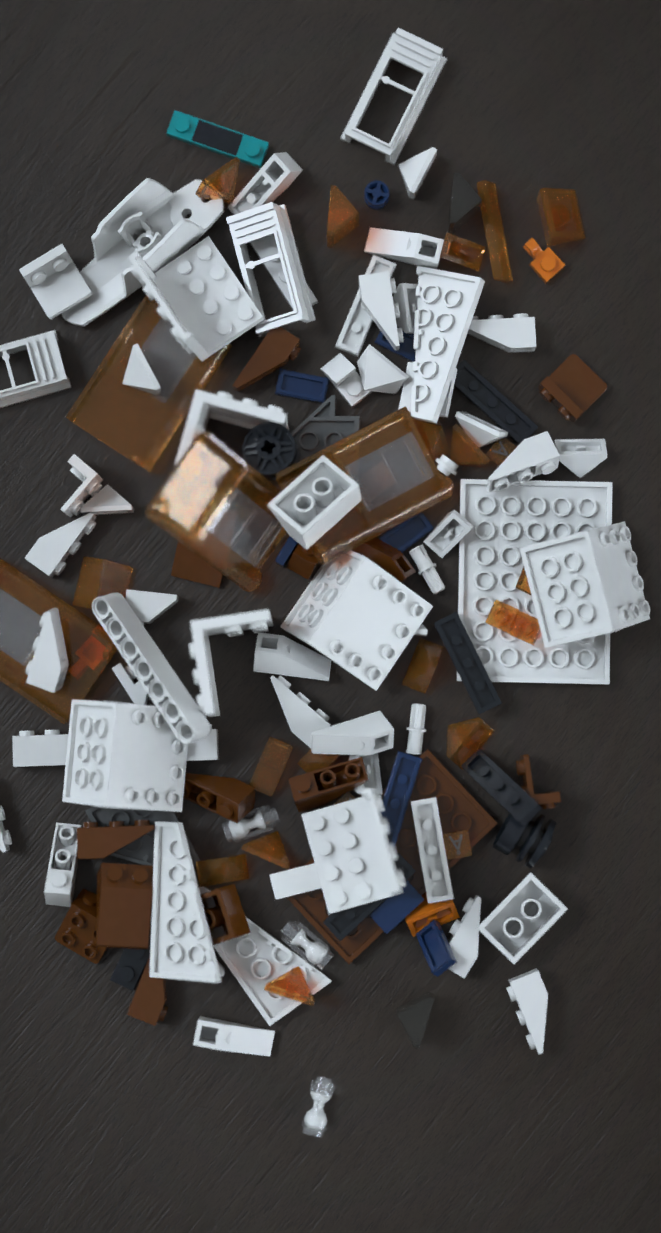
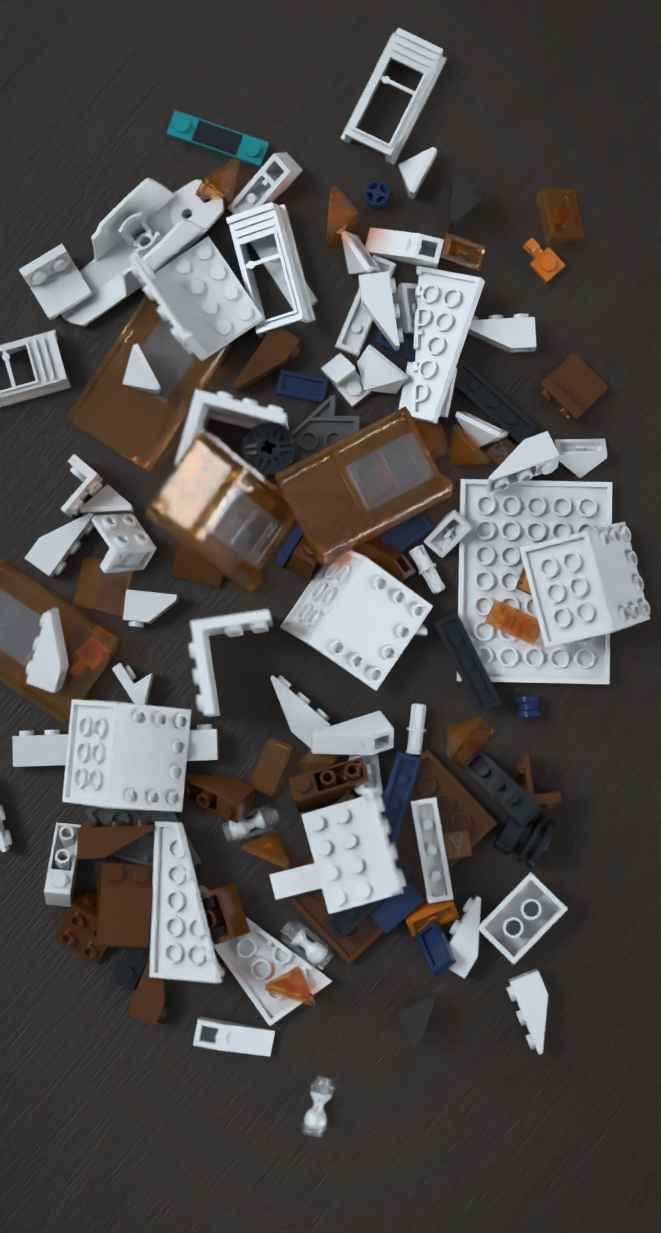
white beam [92,592,210,744] -> none
clear orange slope [196,853,249,887] -> none
white slope [253,632,332,681] -> none
white slope [267,455,362,550] -> none
clear orange slope [402,638,443,694] -> none
white plate [435,454,459,476] -> none
clear orange tile [477,180,513,283] -> none
none -> white bracket [91,513,157,573]
none -> white slope [341,231,382,275]
none -> dark blue wheel [515,695,542,718]

